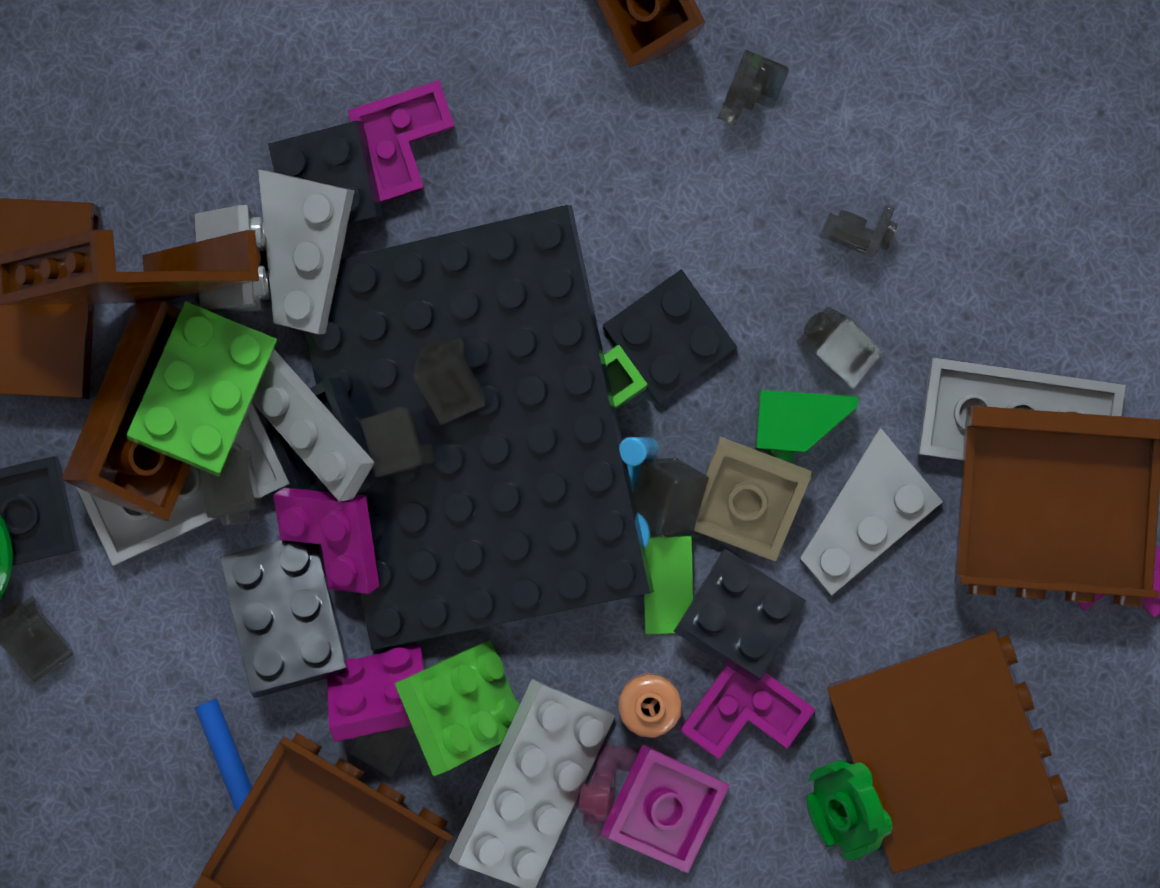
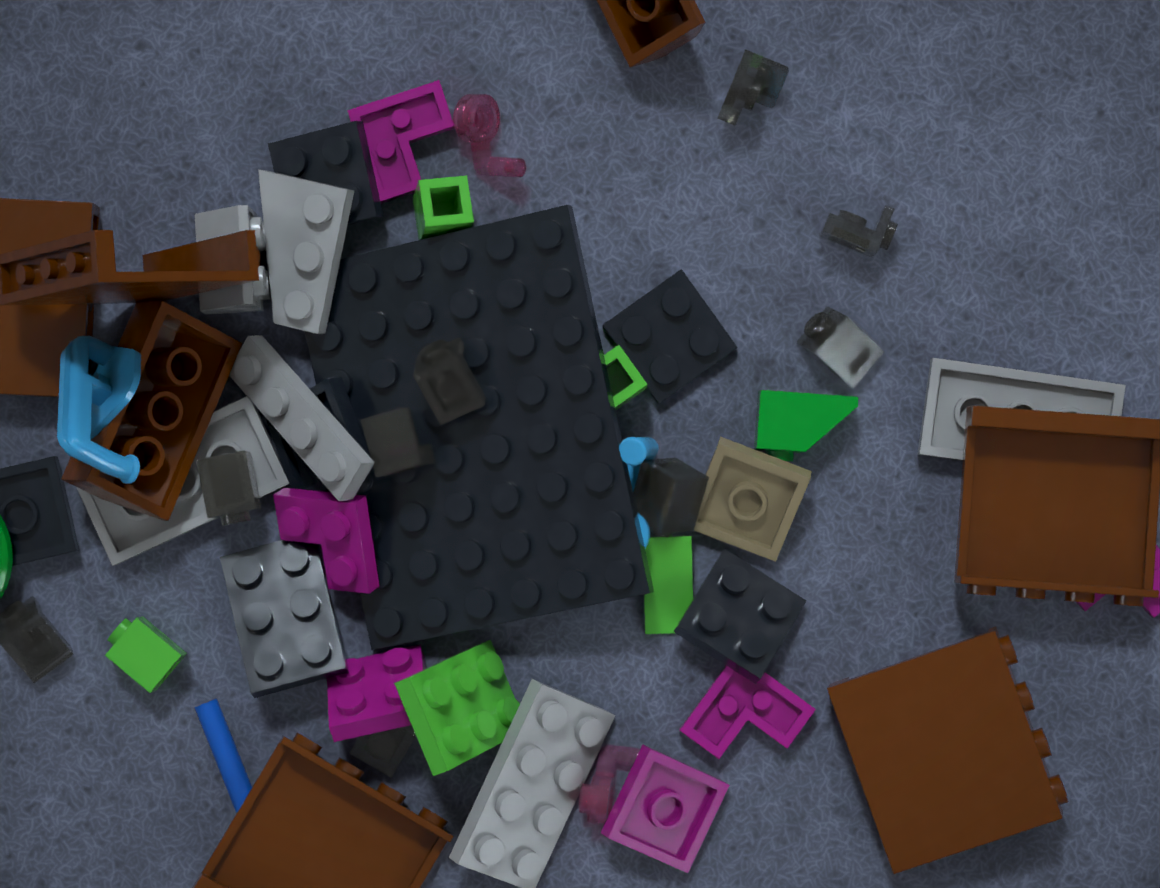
bright green plate [126,301,277,477] -> none
nougat head [618,673,682,738] -> none
light grey wing [800,428,943,595] -> none
green plate [806,760,892,860] -> none
none -> dark azure piece [57,336,141,484]
none -> bright green brick [105,616,187,693]
none -> bright green brick [413,175,474,240]
none -> clear pink plate [453,94,526,178]

